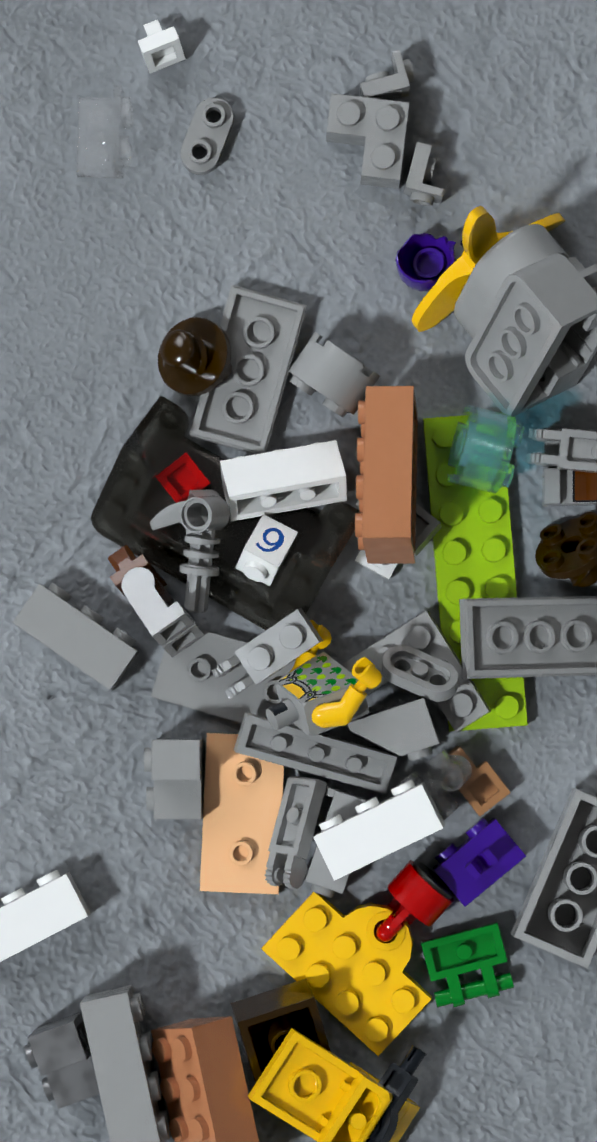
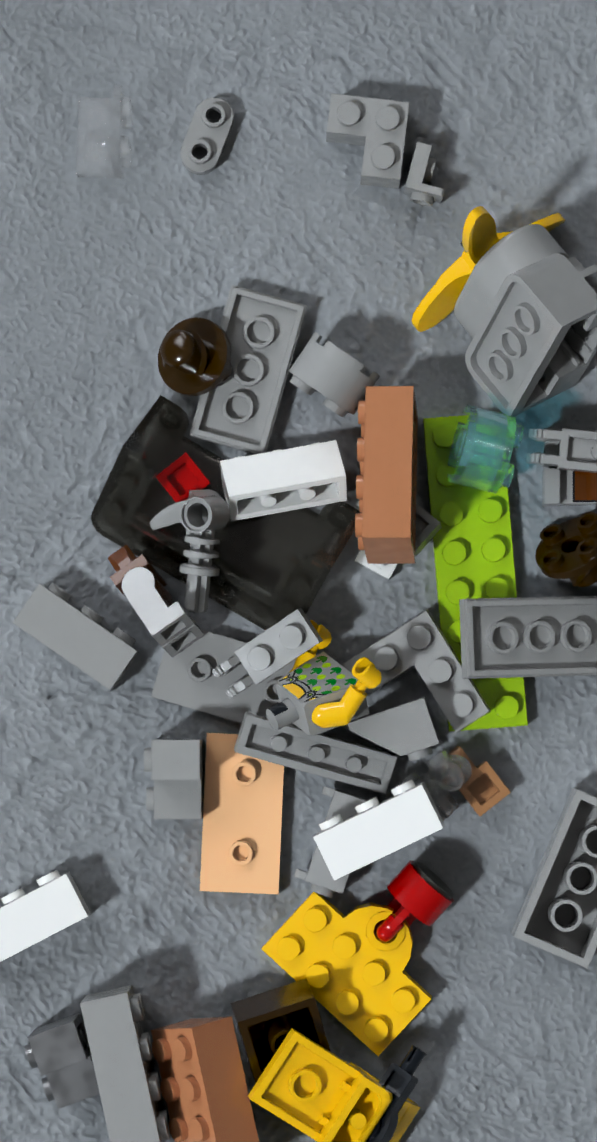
white tile [138,19,185,74] -> none
white brick [235,514,298,586] -> none
light grey hinge [265,776,327,889] -> none
light grey bracket [360,50,415,100] -> none
light grey plate [382,645,458,702] -> none
dark purple hair [395,233,456,291] -> none
green plate [420,922,514,1008] -> none
dark purple brick [433,818,526,907] -> none

